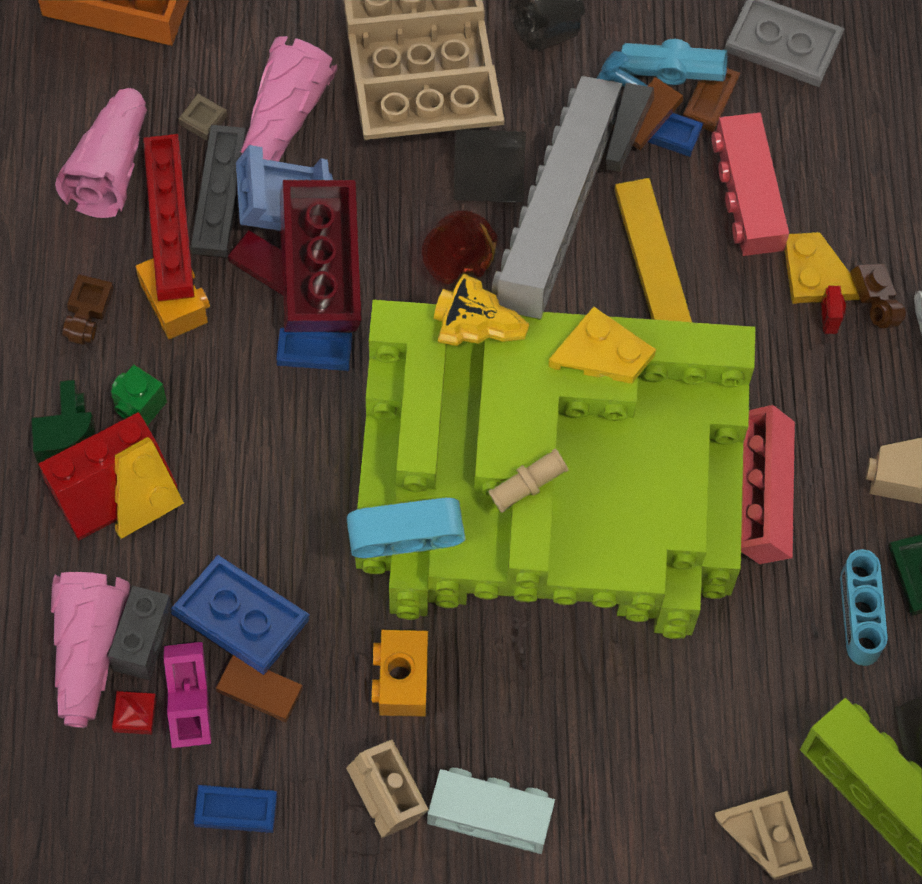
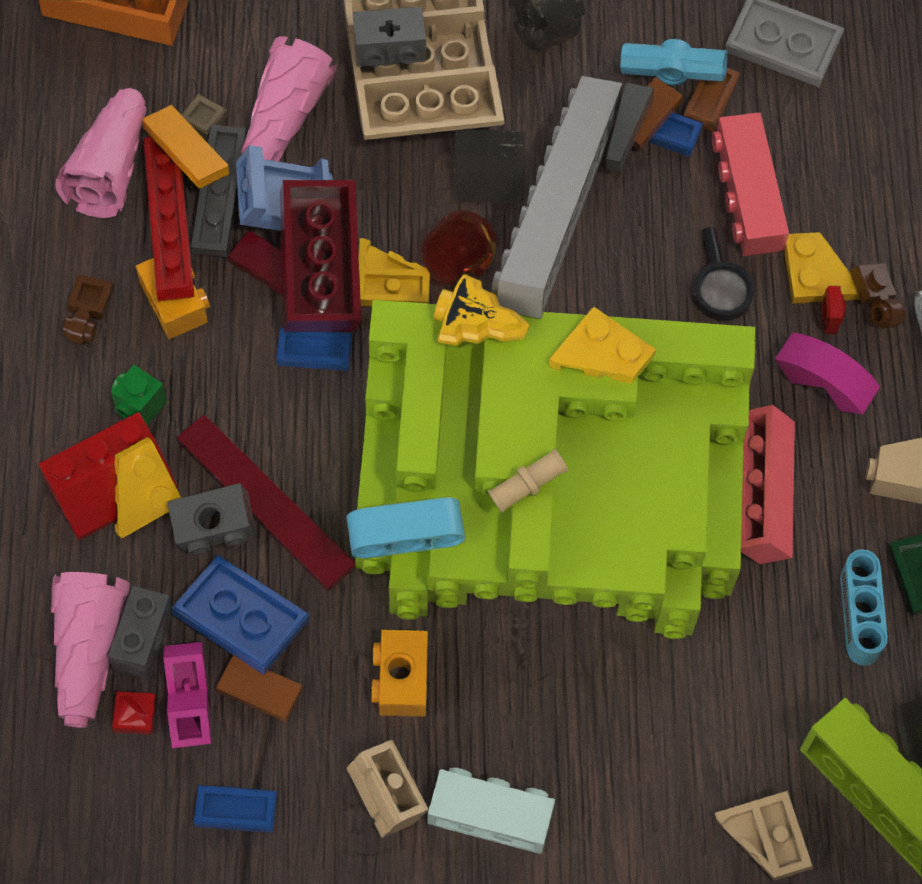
dark green brick [32,380,96,466] -> none
dark azure plant [597,51,648,87] -> none
yellow tile [614,178,692,322] -> none
none -> light orange tile [142,105,229,189]
none -> dark grey brick [168,483,257,555]
none -> dark red tile [176,415,356,592]
none -> dark grey brick [353,7,426,67]
none -> yellow wing [359,238,430,306]
none -> piece [693,227,754,321]
none -> dark pink brick [775,332,880,415]

